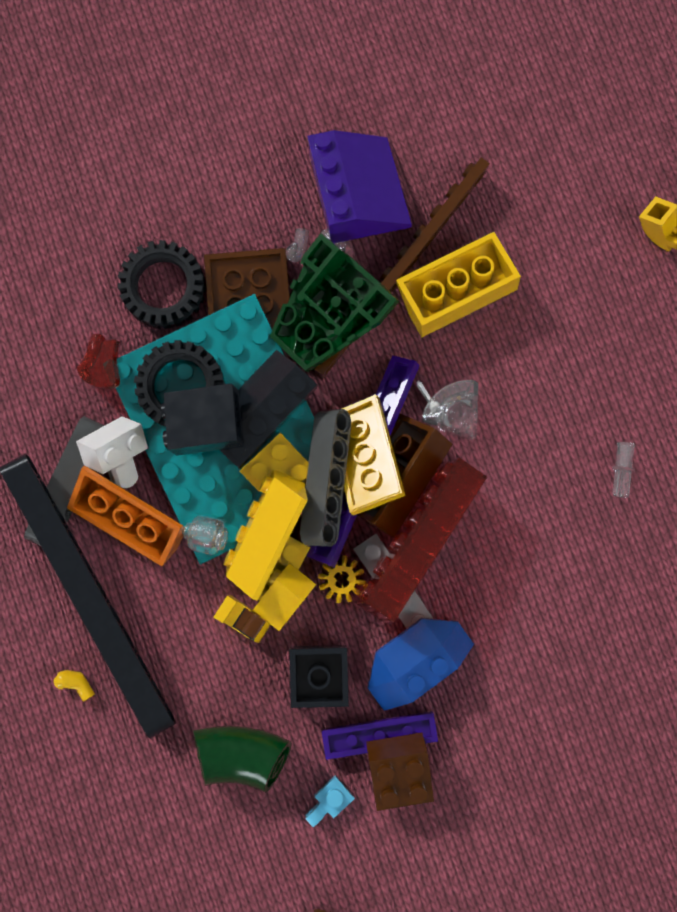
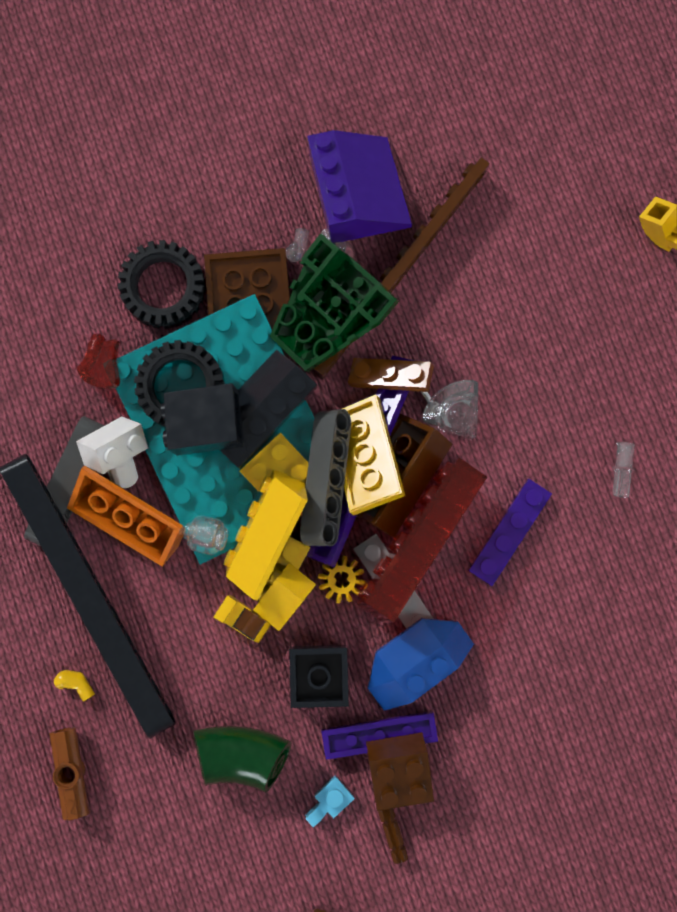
yellow slope [396,232,521,338] -> none
none -> dark orange piece [49,727,89,821]
none -> dark orange plate [348,358,434,392]
none -> reddish brown axle [378,809,408,864]
none -> dark purple plate [468,479,552,586]

